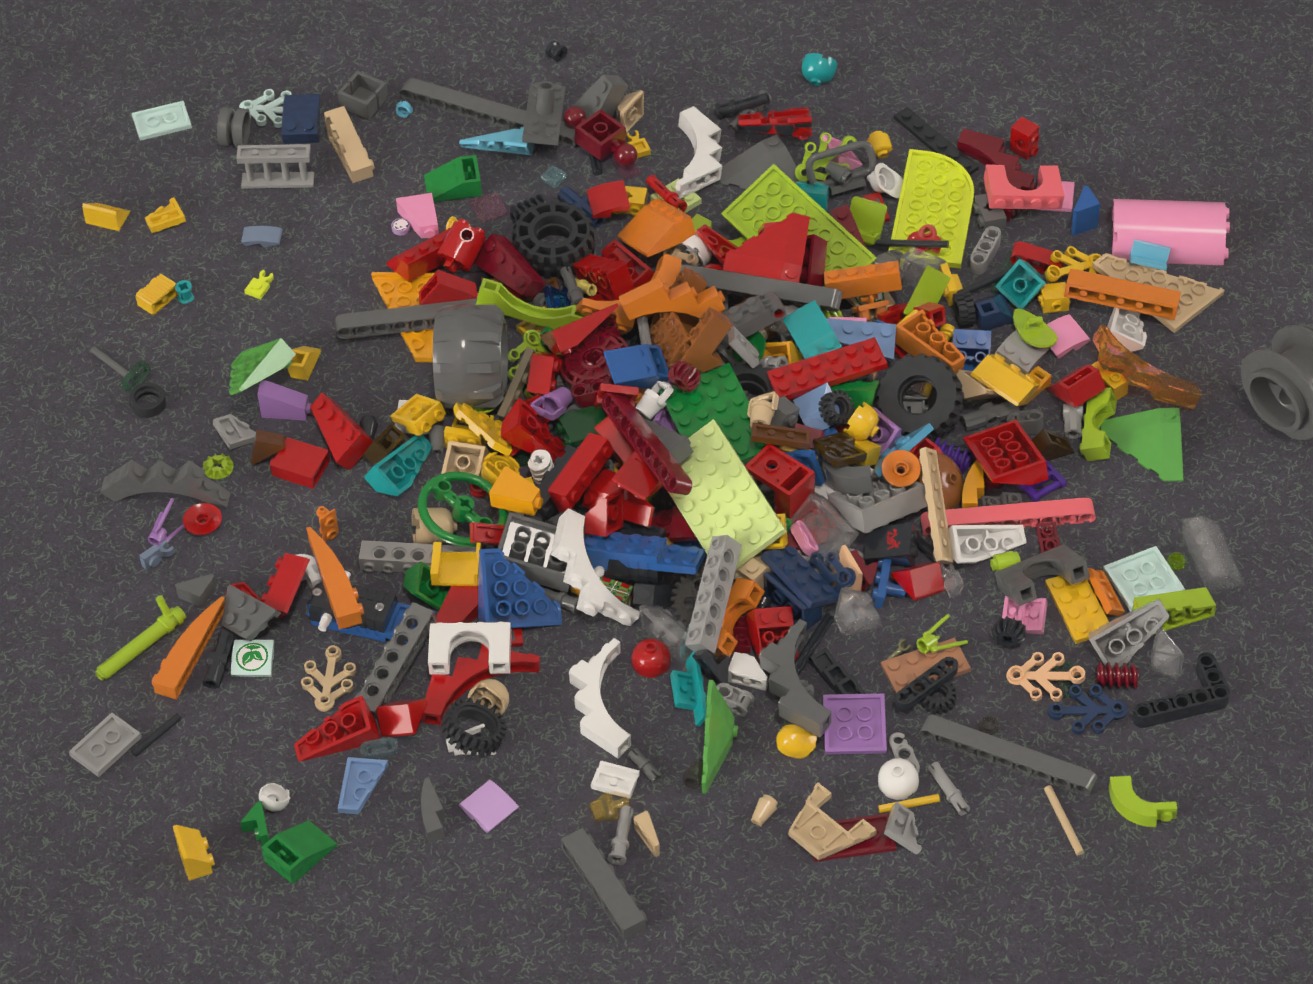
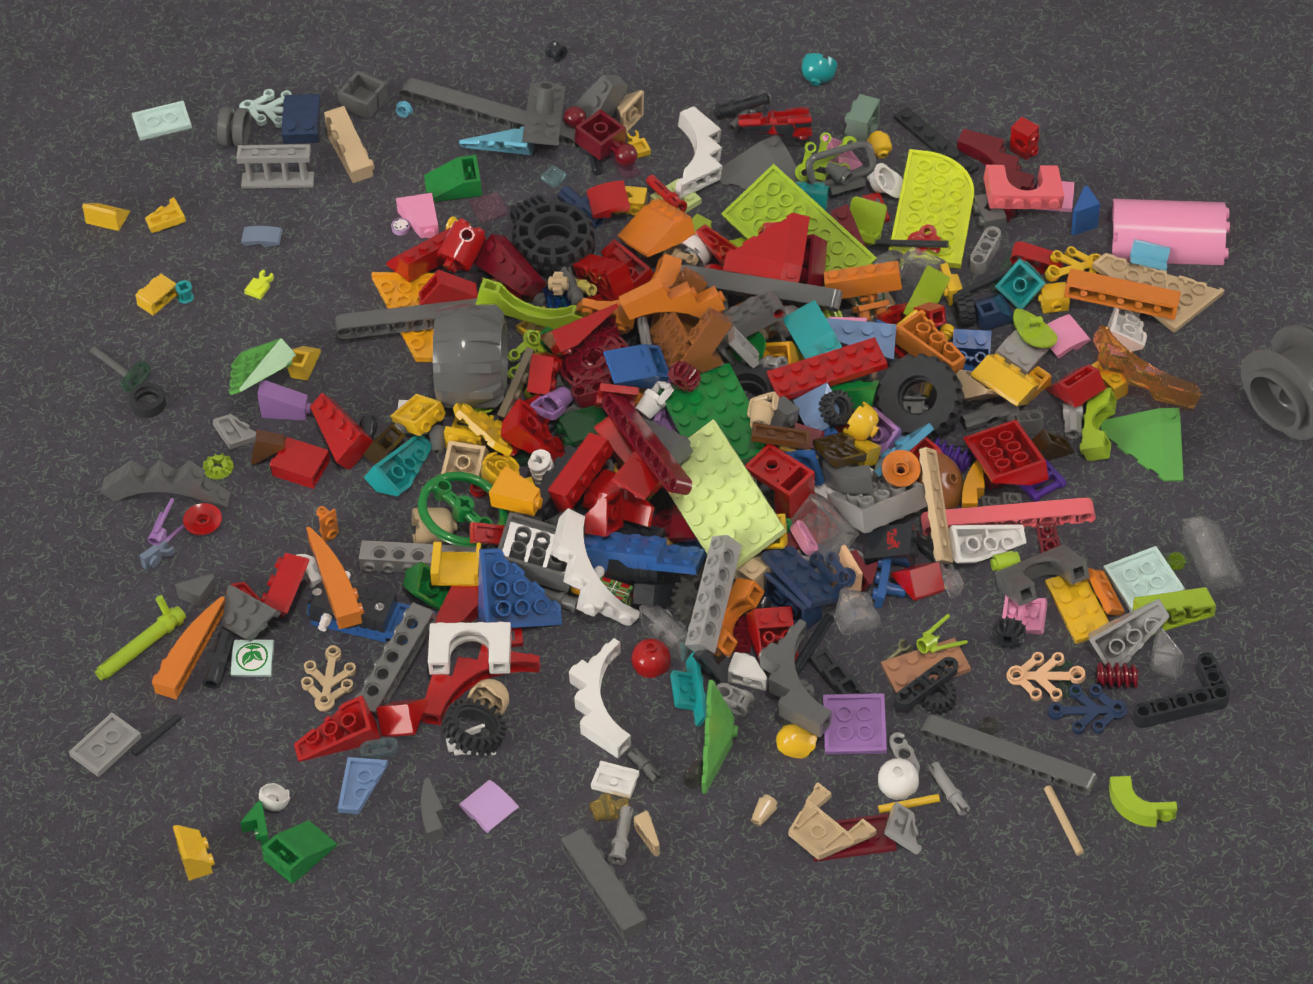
none -> tan gear [548,272,569,295]
none -> sand green brick [844,94,880,143]

